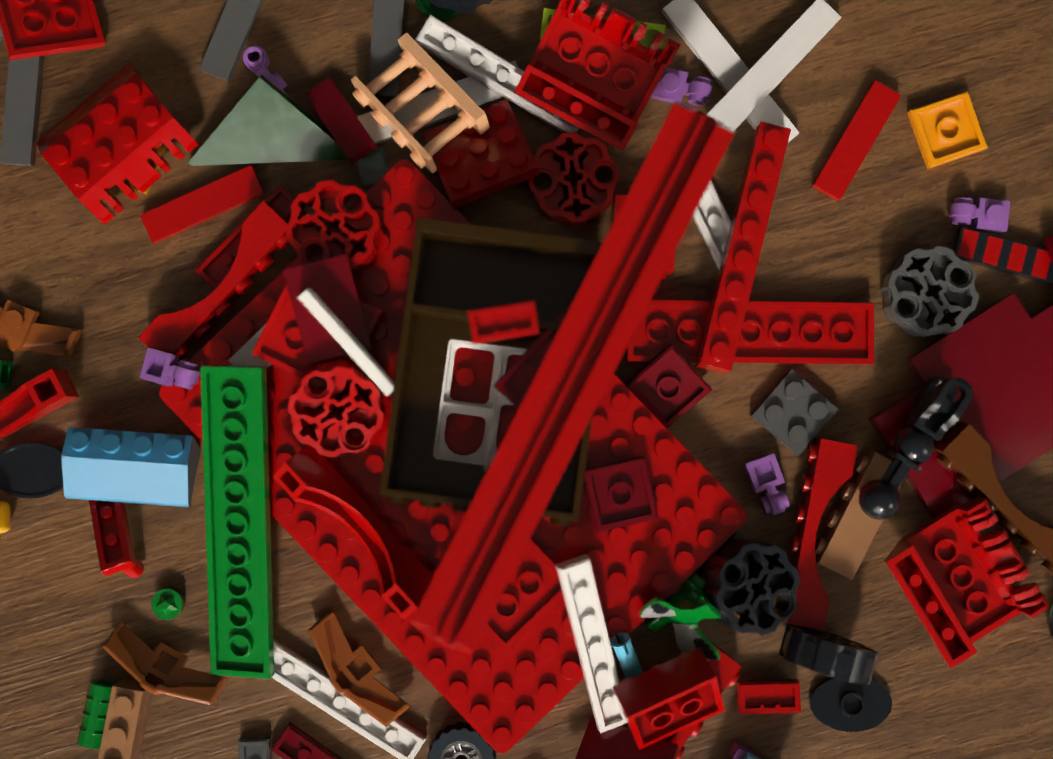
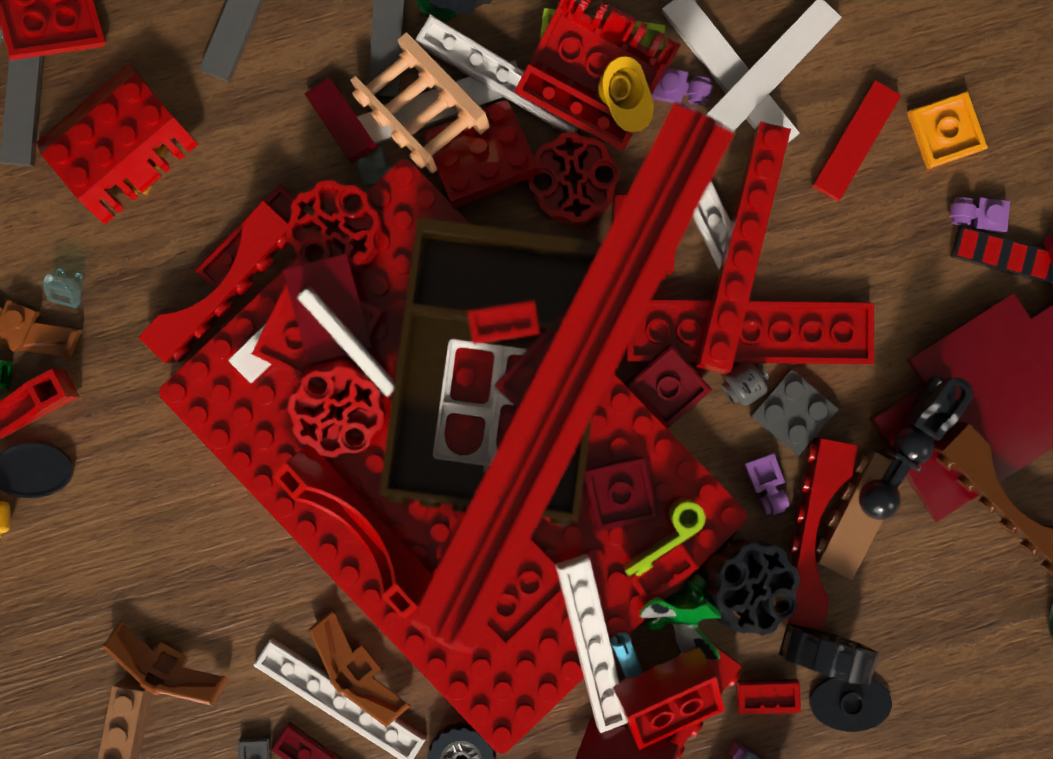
slope [61,427,201,507] -> none
green axle [77,679,116,749] -> none
red piece [89,500,144,578] -> none
red tile [140,165,266,244] -> none
medium lavender plate [140,348,200,389] -> none
green tile [151,587,185,620] -> none
tile [188,74,348,166] -> none
green plate [200,364,274,679] -> none
medium lavender plate [243,45,288,96] -> none
dark grey connector [880,246,979,338] -> none
red slope [884,497,1050,669] -> none
none -> clear light blue tile [42,268,84,309]
none -> yellow piece [598,56,654,133]
none -> lime door [623,498,705,576]
none -> red plate [628,543,699,603]
none -> dark grey head [721,360,769,406]

